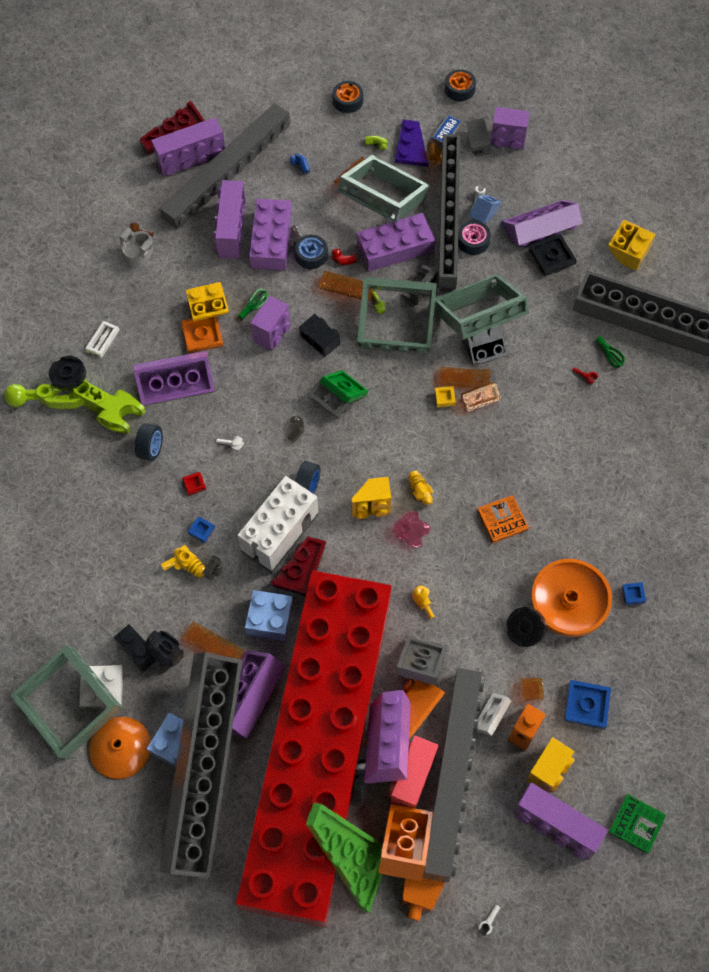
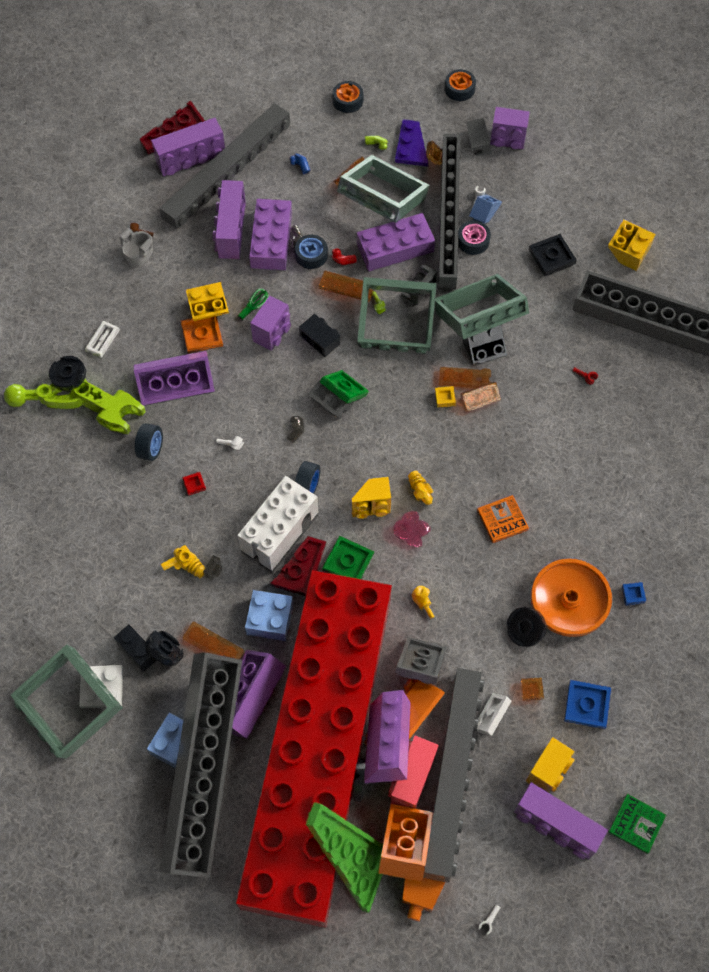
orange dish [89,717,151,779] -> none
blue plate [188,516,215,543] -> none
tile [431,115,462,146] -> none
medium lavender slope [502,200,582,247] -> none
orange torso [508,704,546,751] -> none
green piece [595,336,625,368] -> none
none -> green tile [322,536,374,579]

